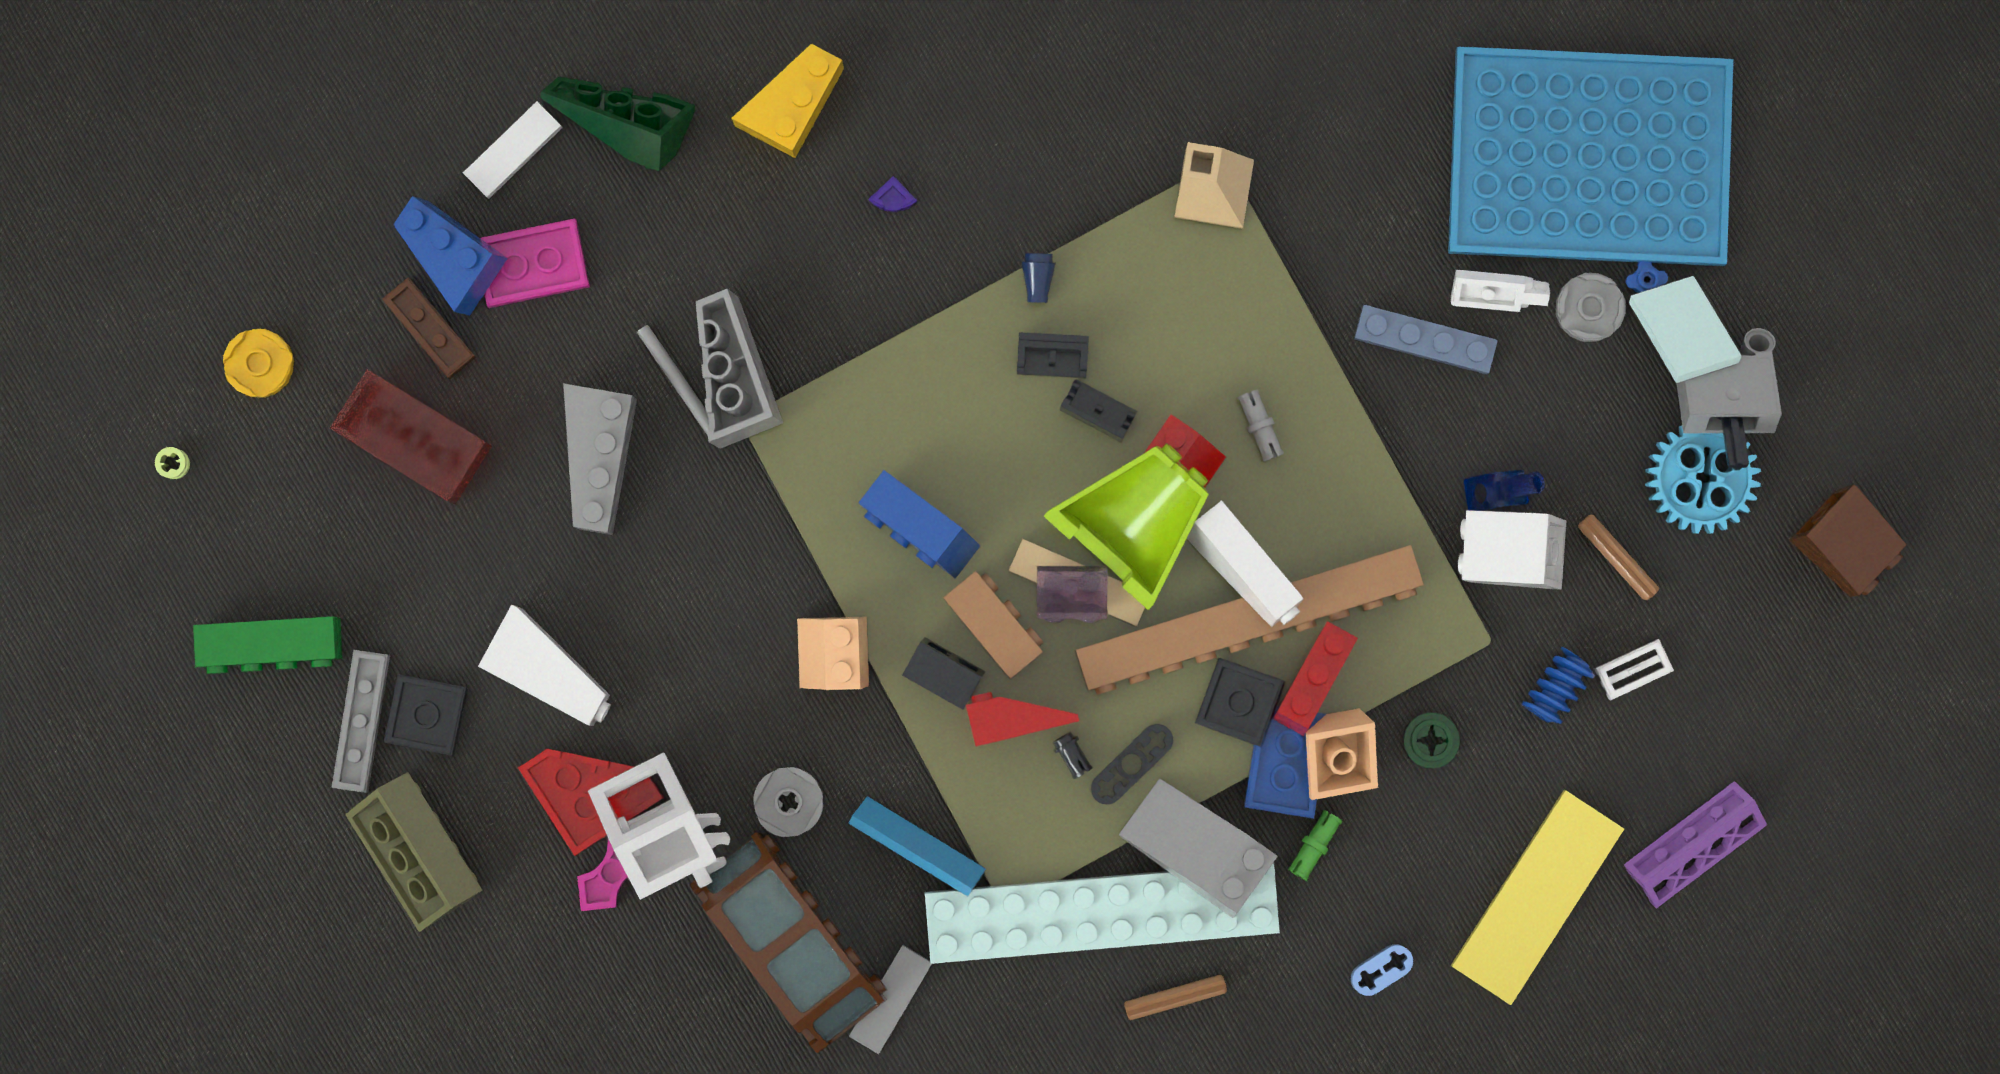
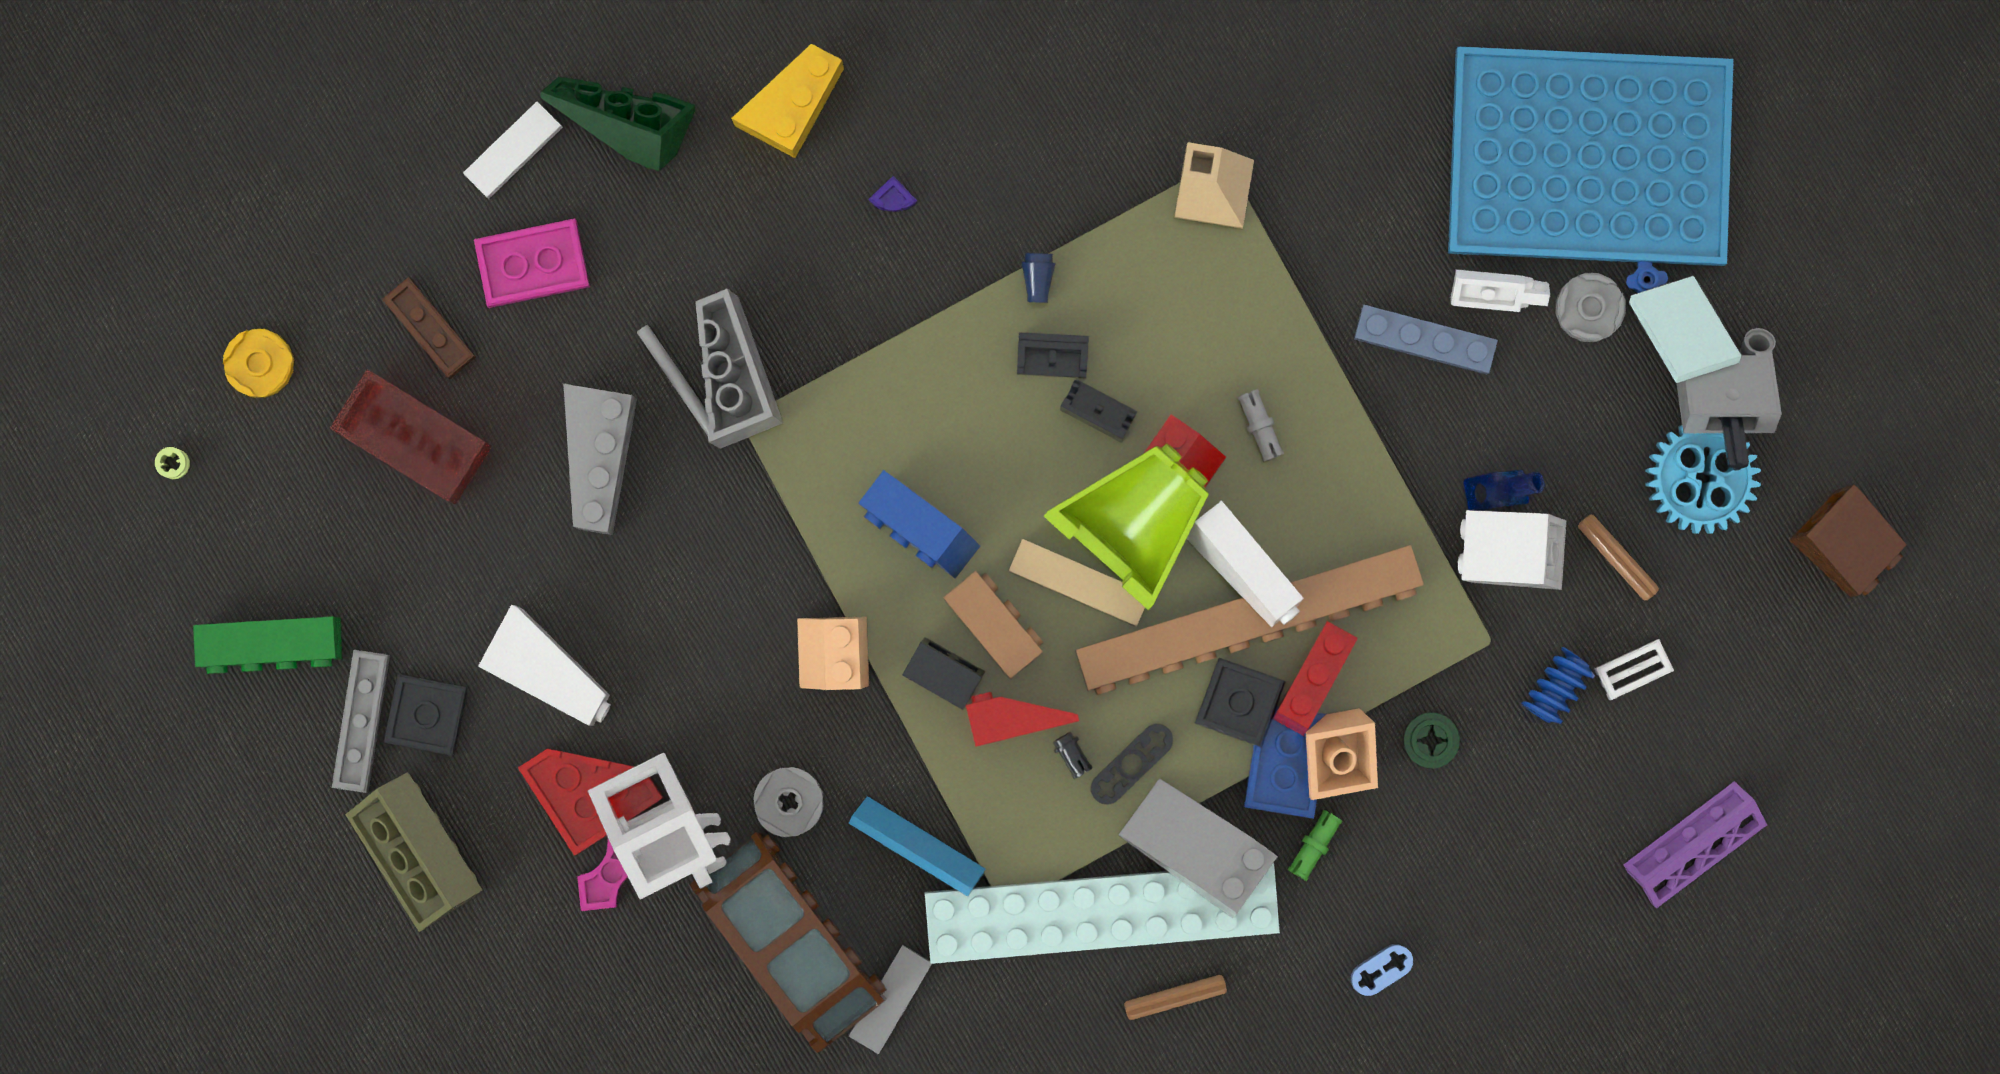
blue wedge [393,196,508,316] -> none
bracket [1037,566,1108,623] -> none
light yellow tile [1451,790,1624,1005] -> none

